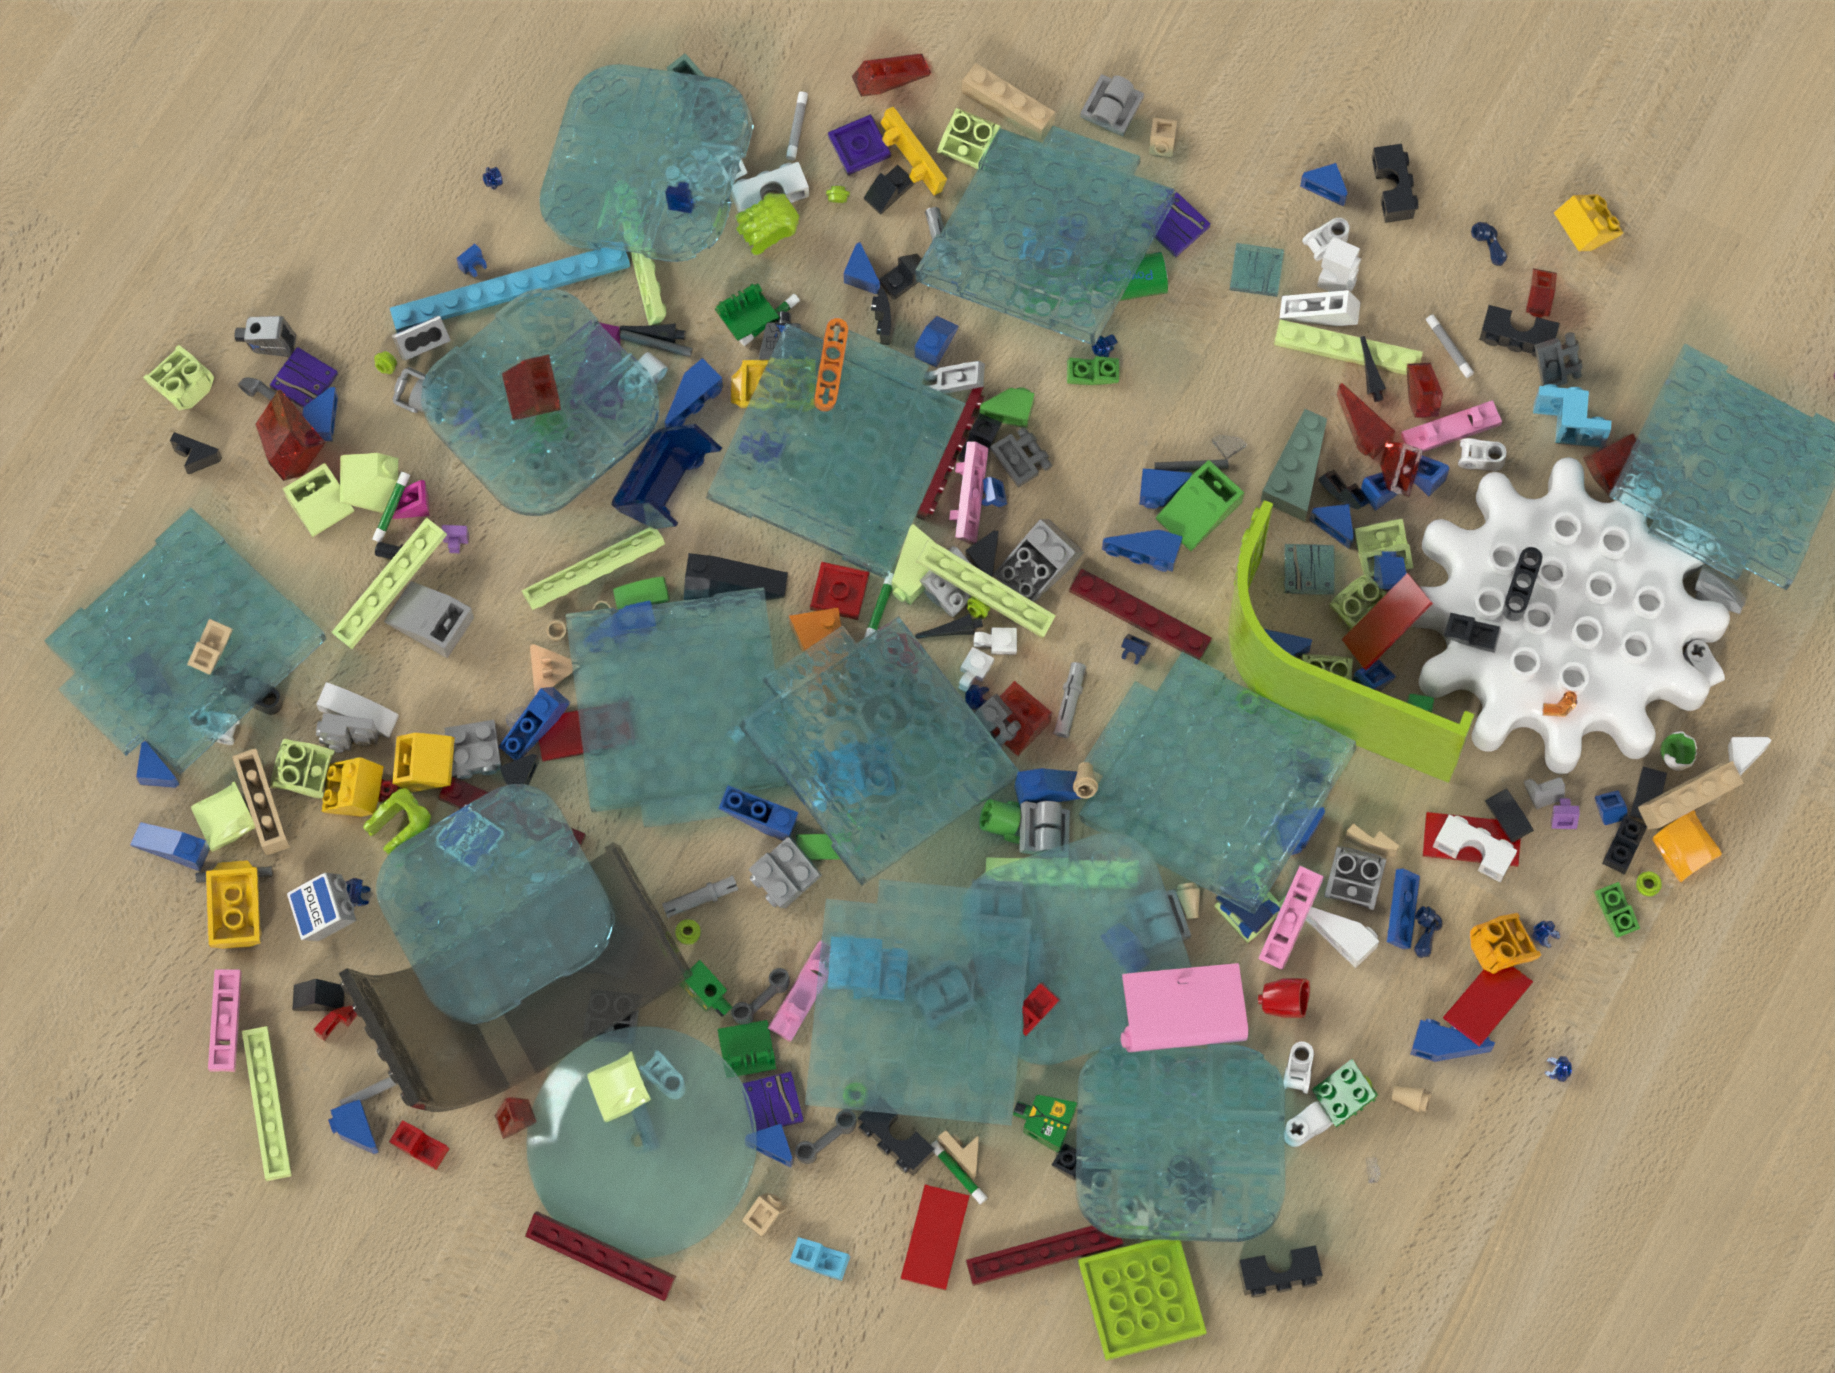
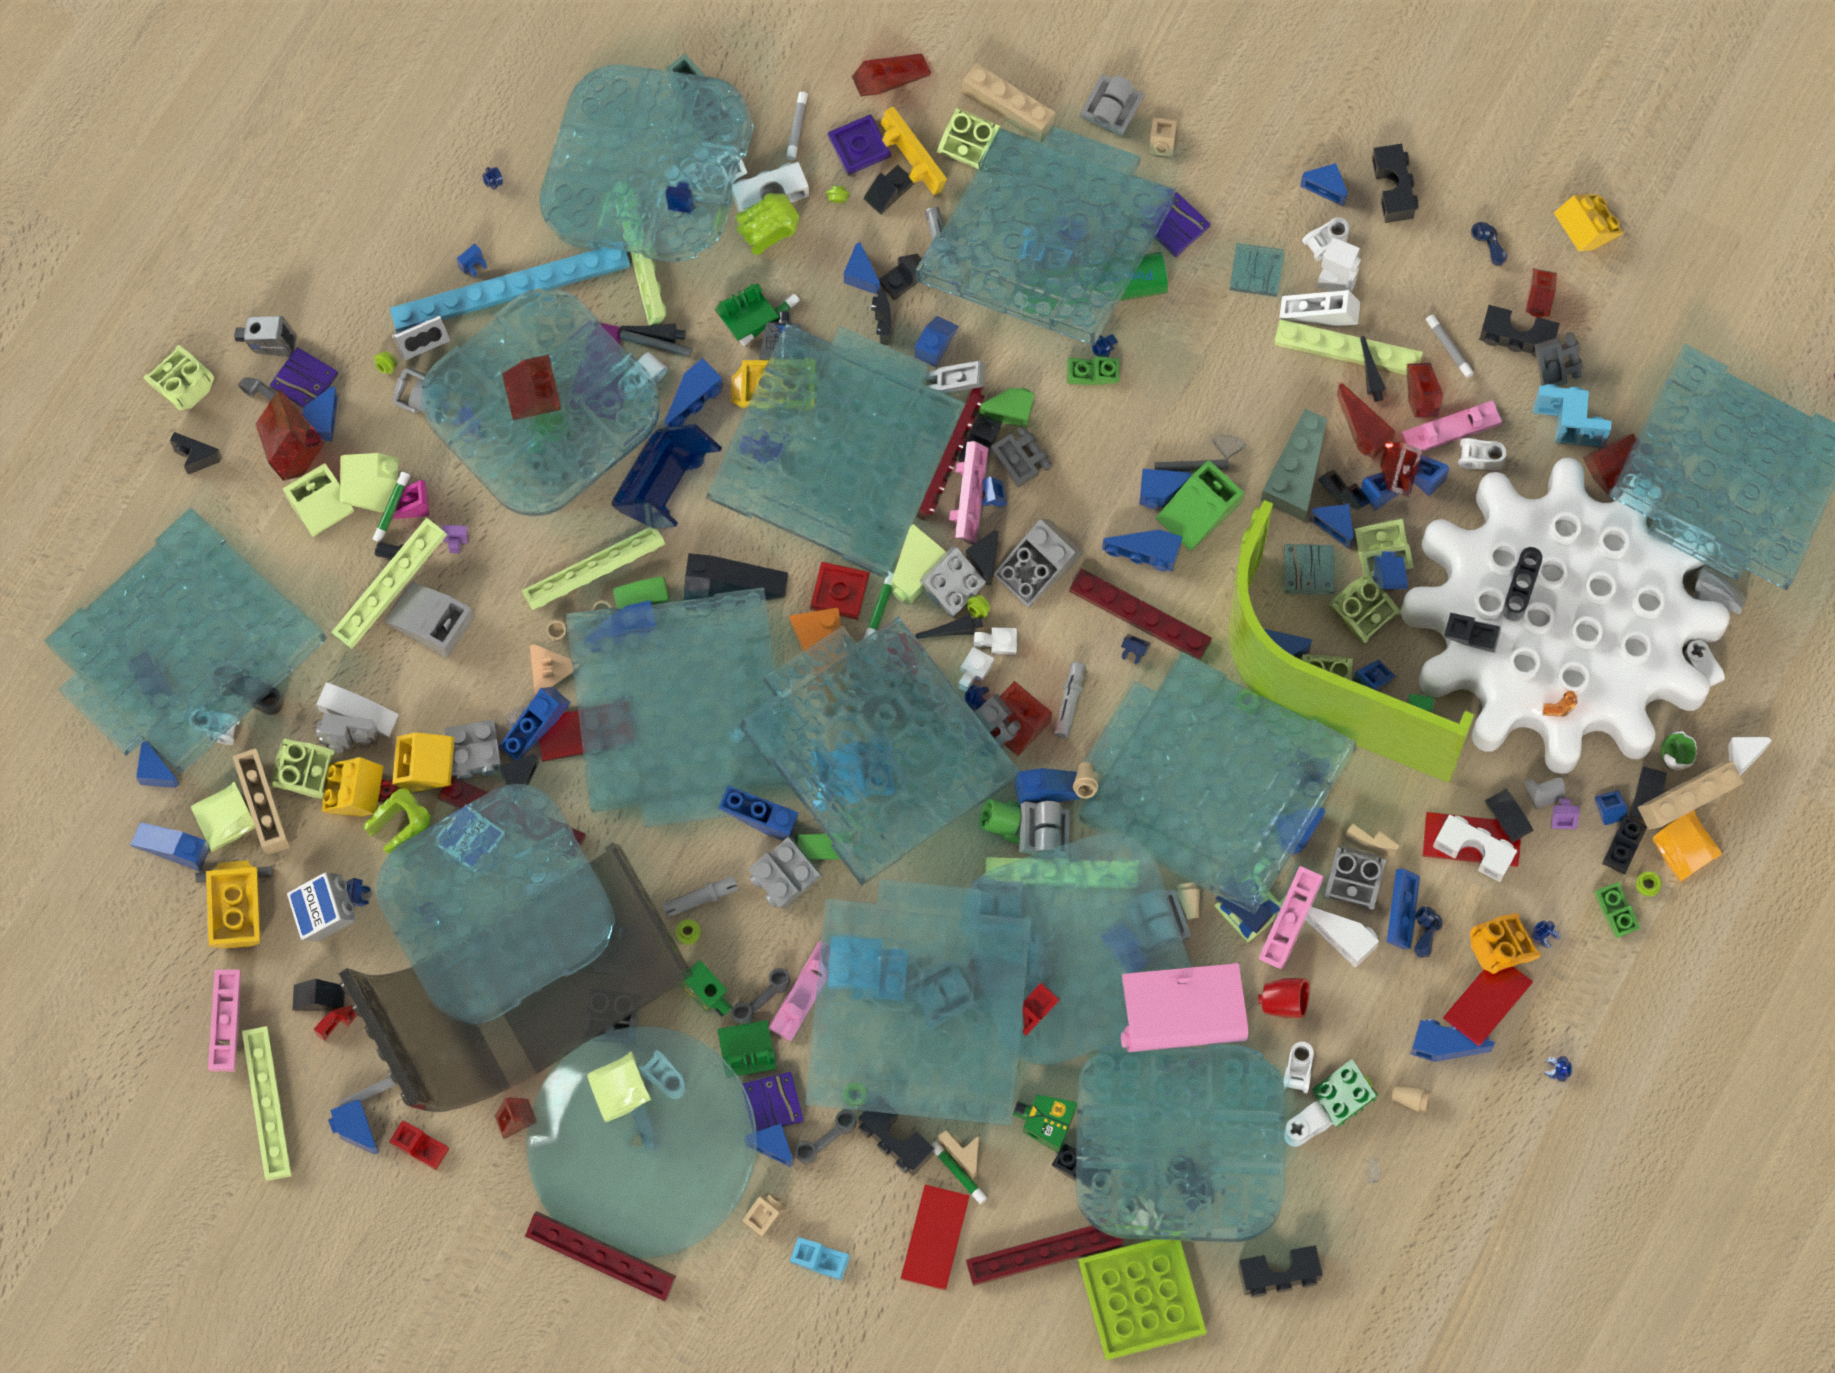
tan slope [187,619,234,675] -> none
orange beam [814,318,848,411] -> none
yellowish green plate [916,540,1056,638] -> none
red piece [1341,573,1433,670] -> none

